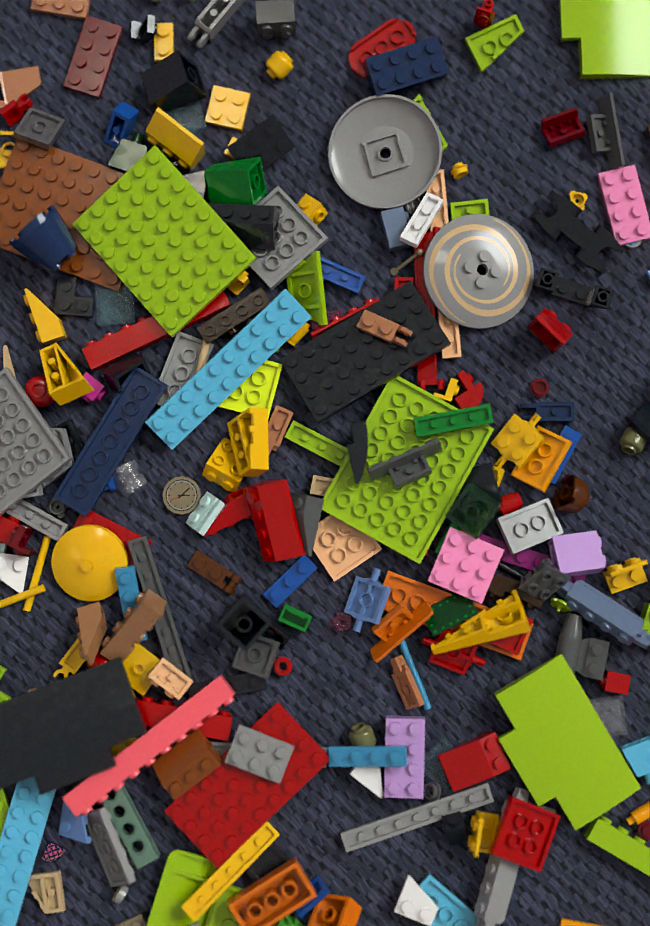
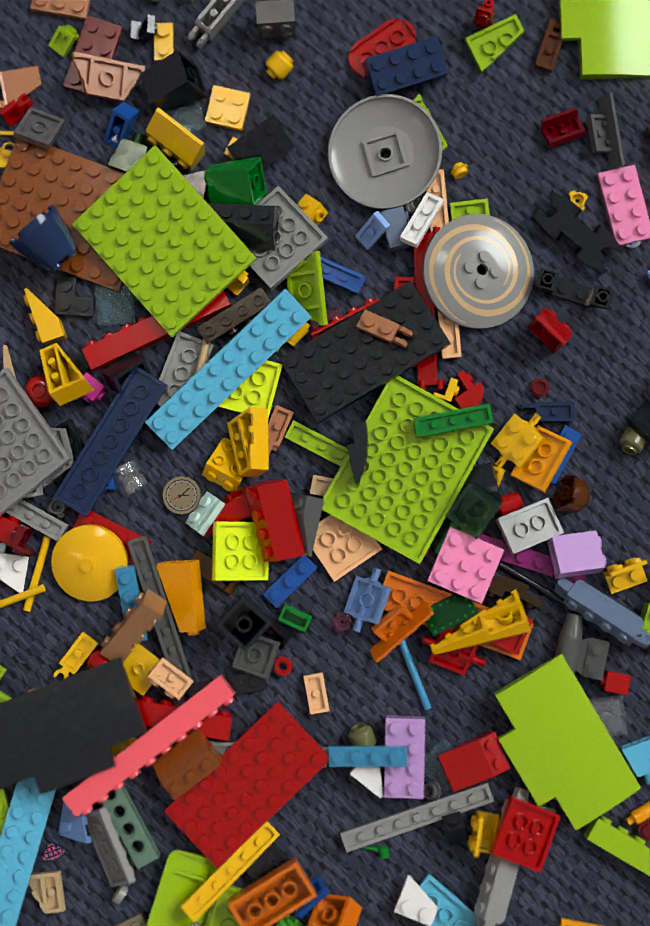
medium nougat slope [75,602,107,666] -> none
light grey plate [225,724,294,784] -> none
dark grey bracket [367,439,442,489] -> none
dark tan hinge [390,249,423,275] -> none
nougat hinge [390,655,425,710] -> none
dark grey hinge [518,558,572,602] -> none
lime plant [550,598,572,613] -> none
none -> lime bracket [48,25,80,57]
none -> nougat wing [72,52,145,102]
none -> light orange slope [156,560,206,635]
none -> neon yellow plate [212,522,269,581]
none -> light nougat plate [304,672,330,715]
none -> light blue plate [355,211,390,250]
none -> green hand [362,845,390,859]
none -> reddish brown plate [534,18,563,73]

